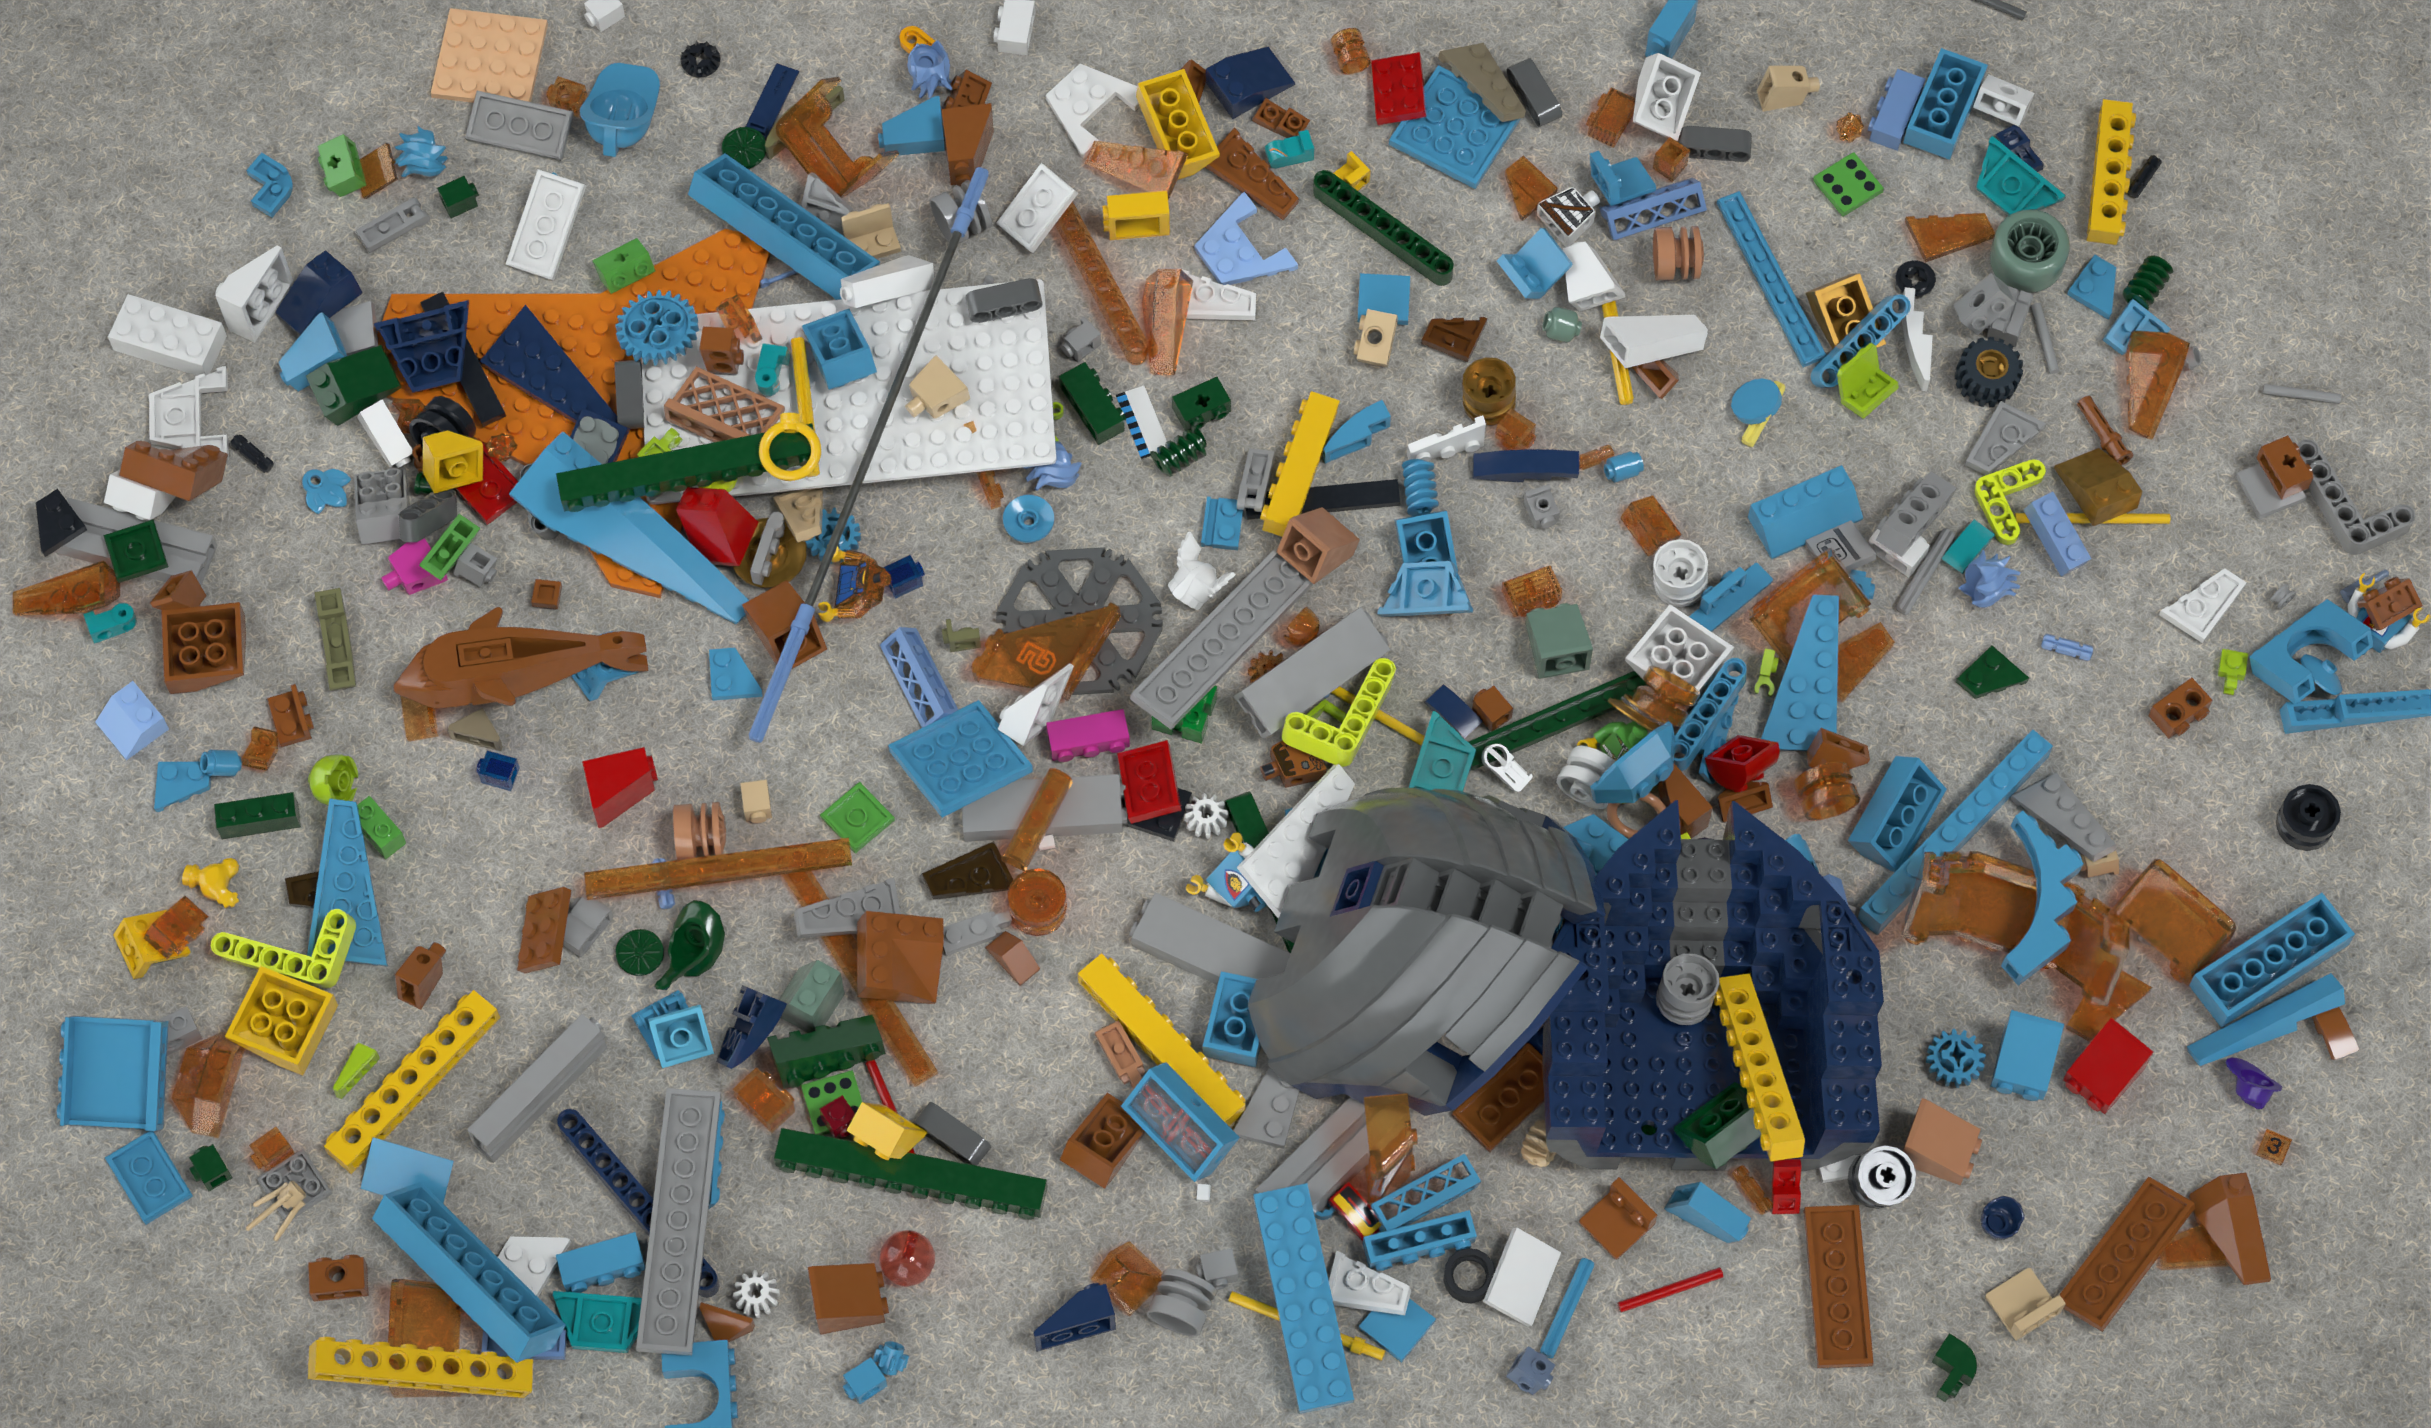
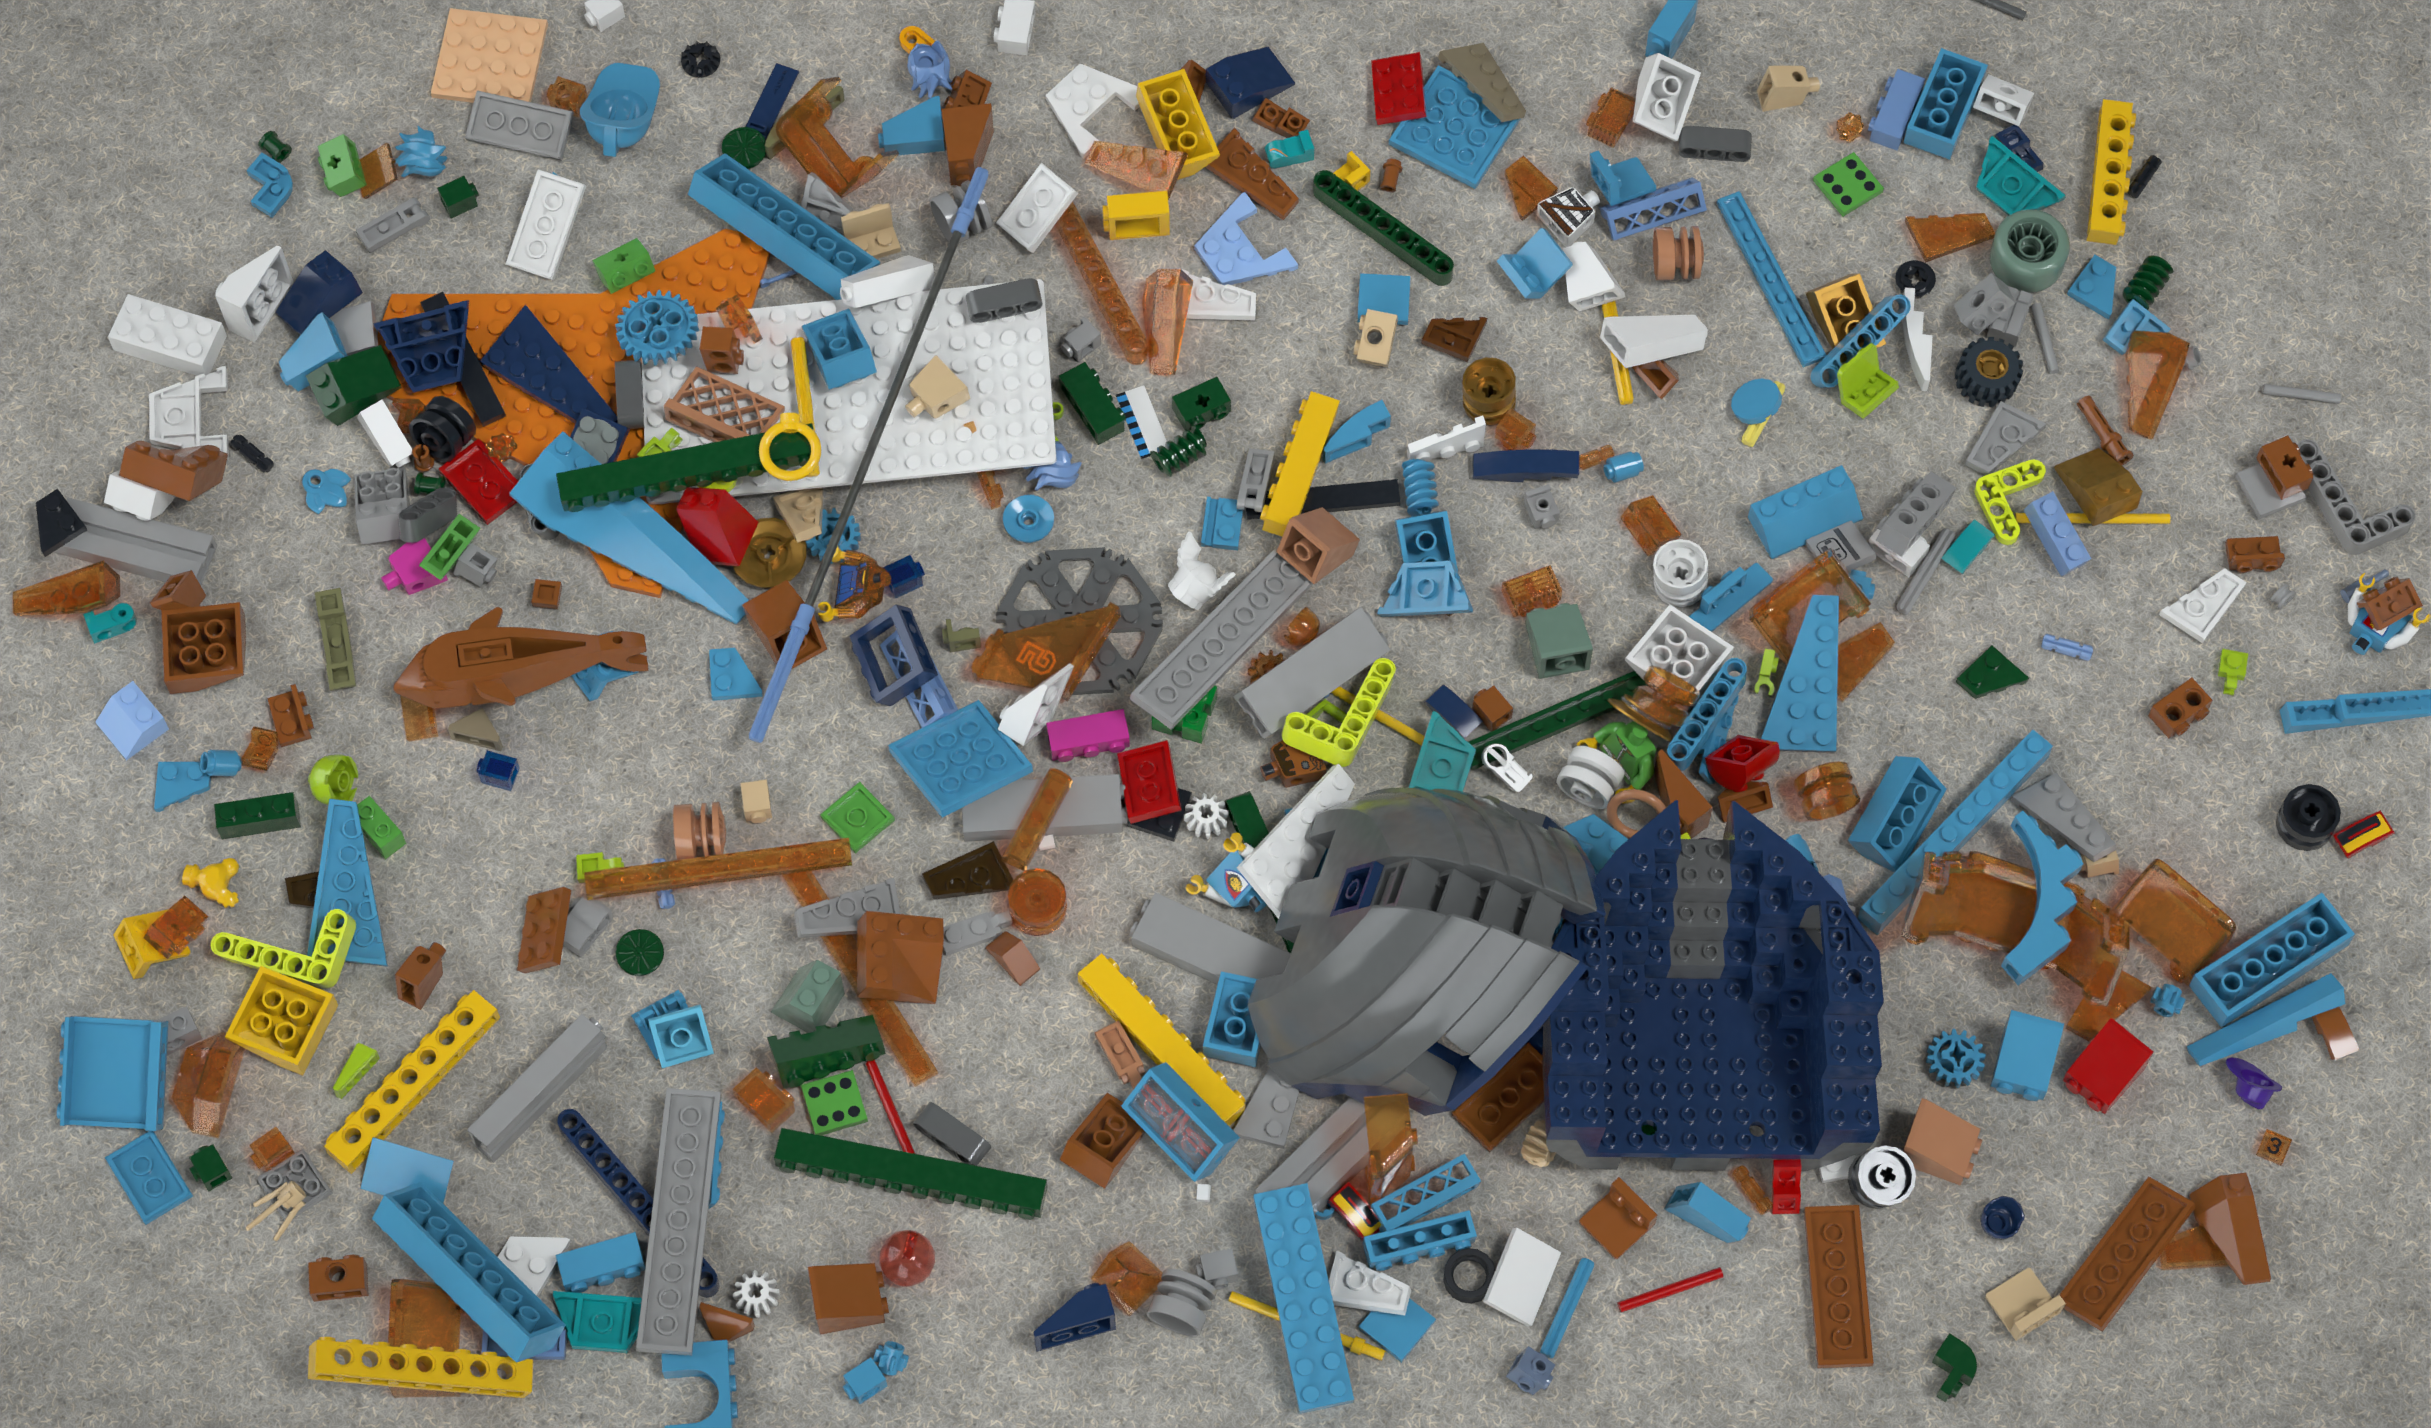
dark green tile [103,519,169,583] -> none
yellow slope [423,431,483,494] -> none
red slope [582,747,658,828] -> none
dark green hat [655,900,725,990] -> none
dark blue wedge [716,985,787,1069] -> none
light grey hinge [750,511,785,585] -> none
teal leg [755,343,791,396] -> none
dark red brick [819,1095,855,1139] -> none
yellow slope [847,1102,927,1160] -> none
clear orange wheel [1331,28,1371,75] -> none
dark grey beam [1506,58,1562,127] -> none
sand green head [1542,307,1582,343] -> none
dark azure wedge [1590,721,1675,803] -> none
clear orange brick [1653,137,1690,182] -> none
light grey wheel [1656,954,1720,1025] -> none
dark green slope [1673,1082,1761,1169] -> none
yellow brick [1714,974,1805,1161] -> none
dark orange slope [1806,728,1870,775] -> none
medium blue hair [1959,550,2021,608] -> none
dark azure arch [2249,599,2373,705] -> none
dark azure dish [2300,654,2342,695] -> none
none -> dark green bush [258,131,292,163]
none -> lime plate [576,852,625,883]
none -> dark blue window [849,604,938,706]
none -> dark orange pin [1380,159,1403,193]
none -> dark azure gear [2150,984,2186,1017]
none -> dark orange bracket [2225,536,2285,573]
none -> slope [2333,810,2395,859]

